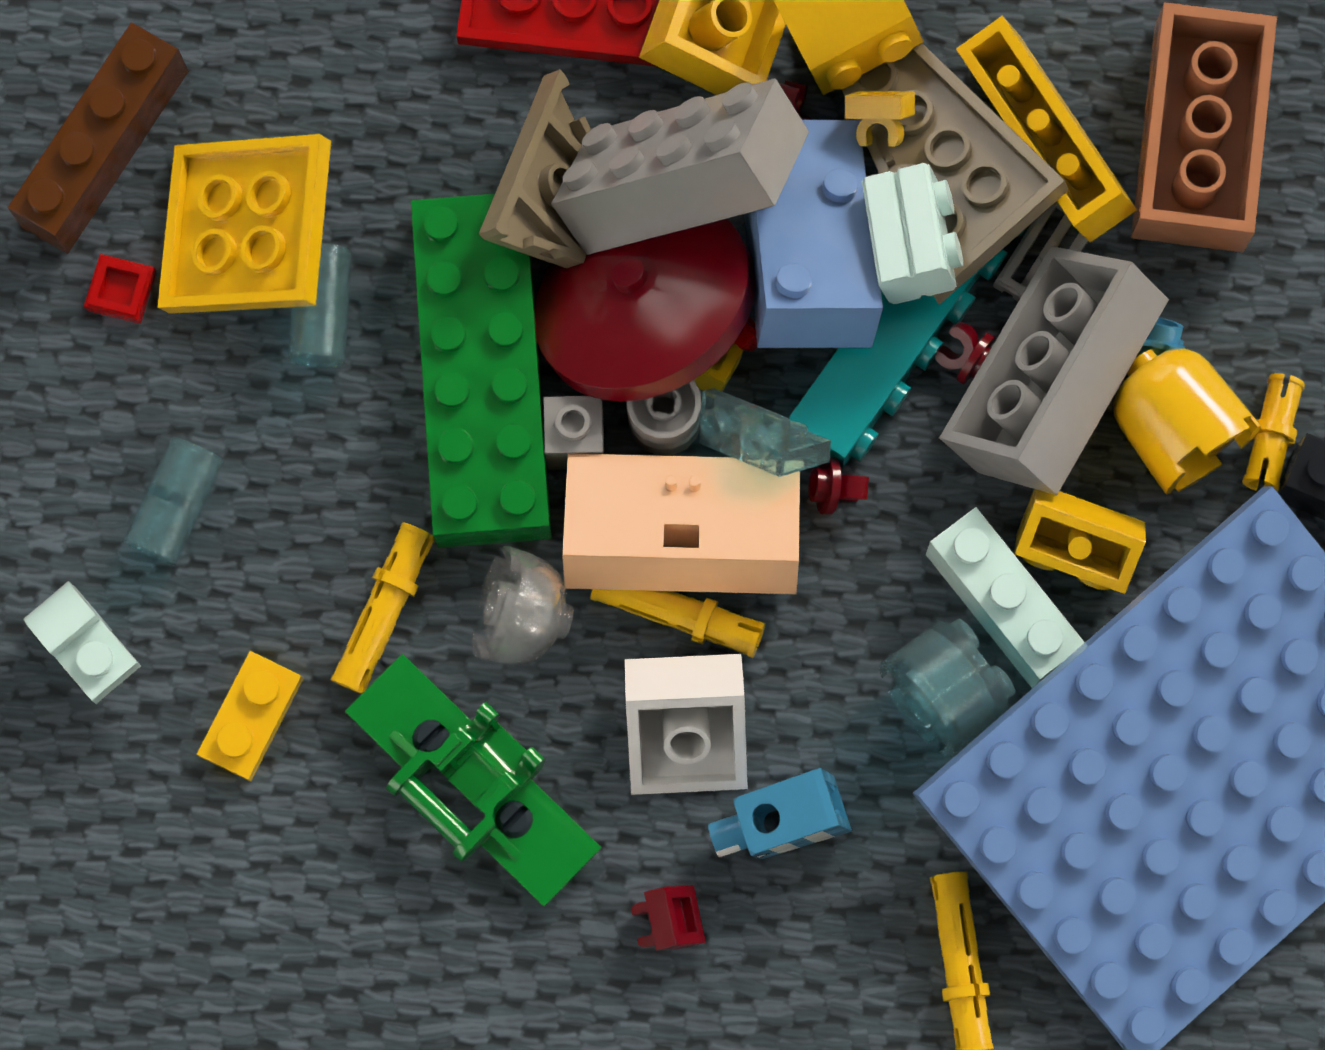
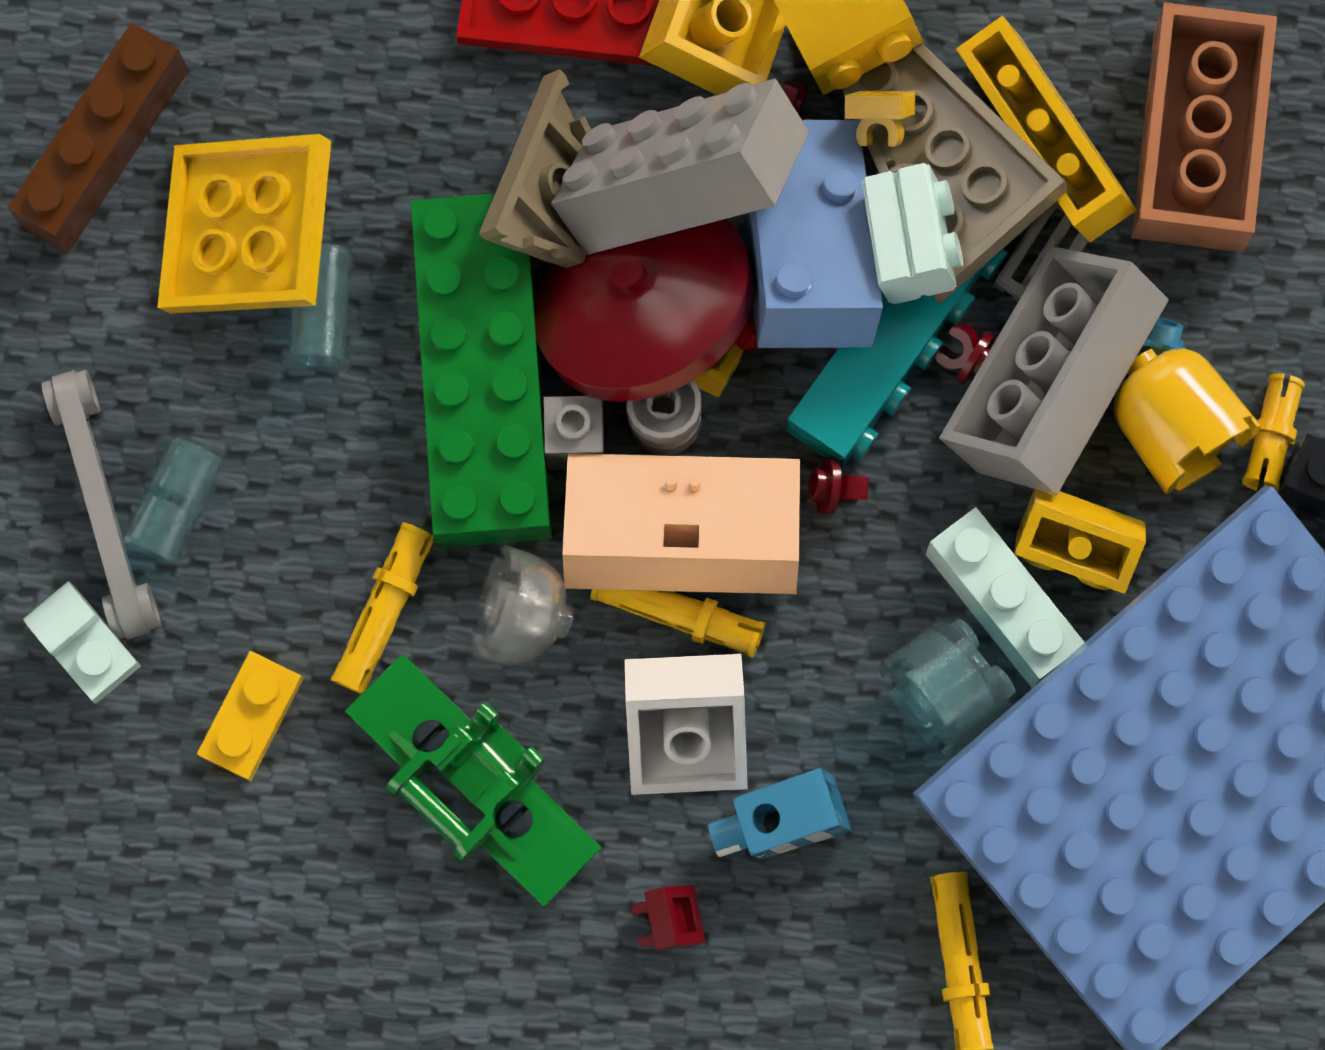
red tile [84,254,157,324] -> none
clear light blue bracket [699,388,831,477] -> none
none -> light grey piece [41,369,161,640]

